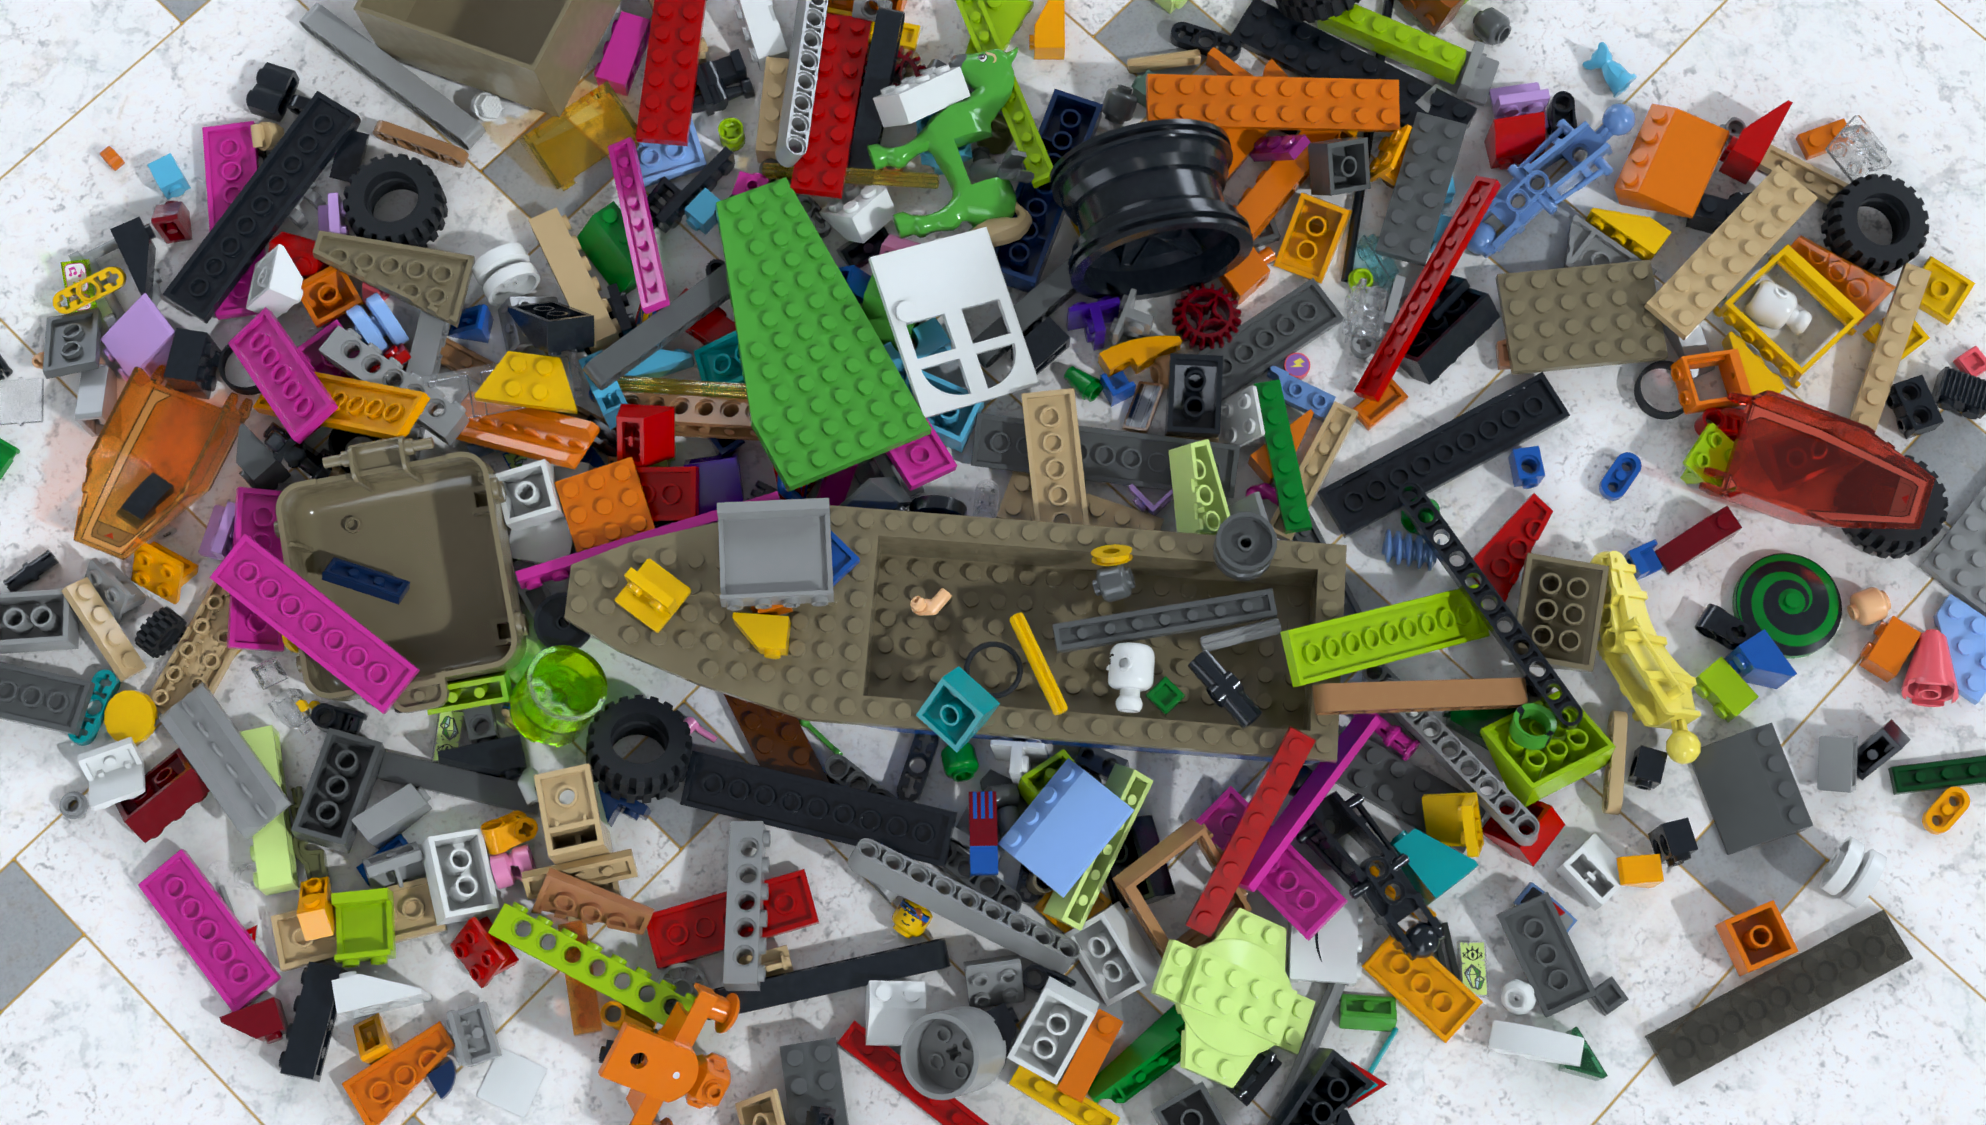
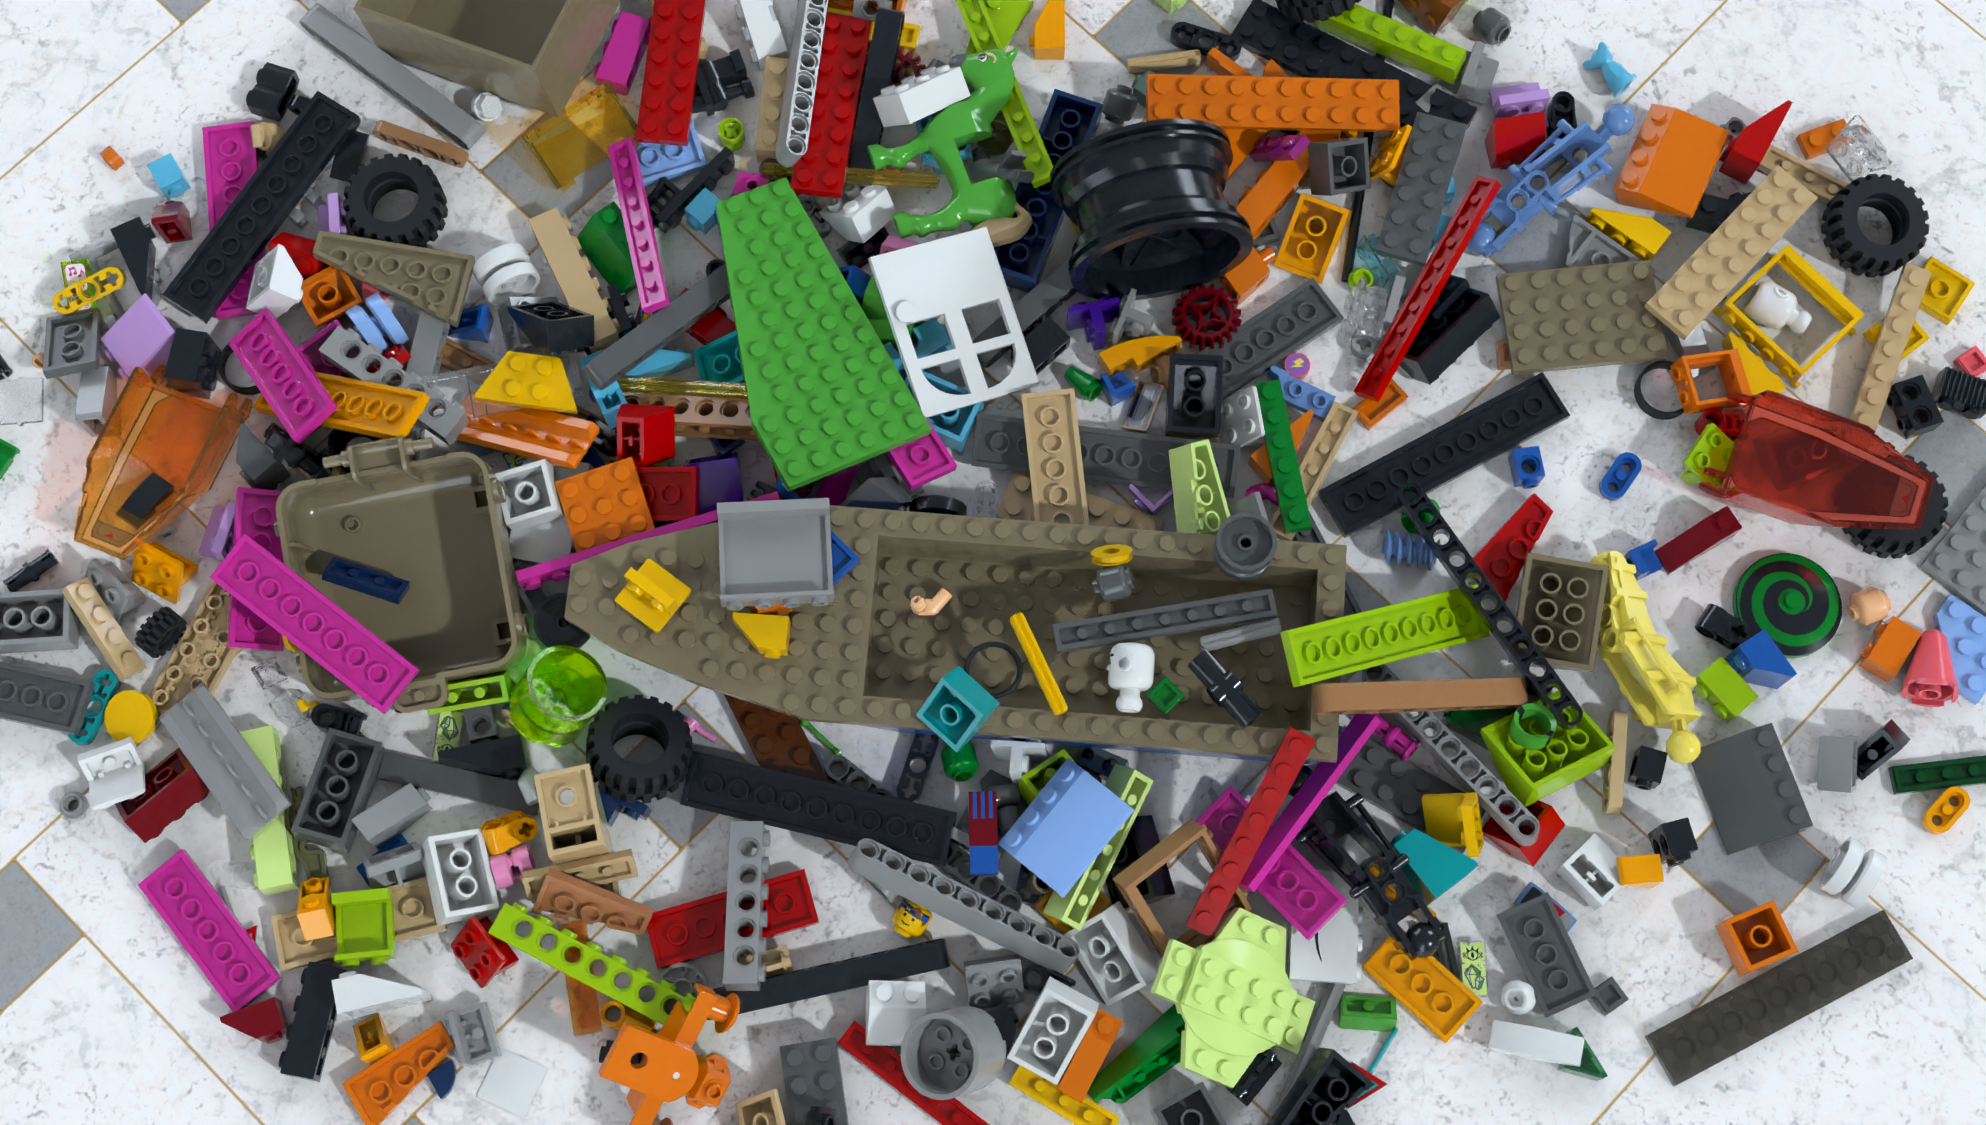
orange wing [1790,235,1896,326] -> none

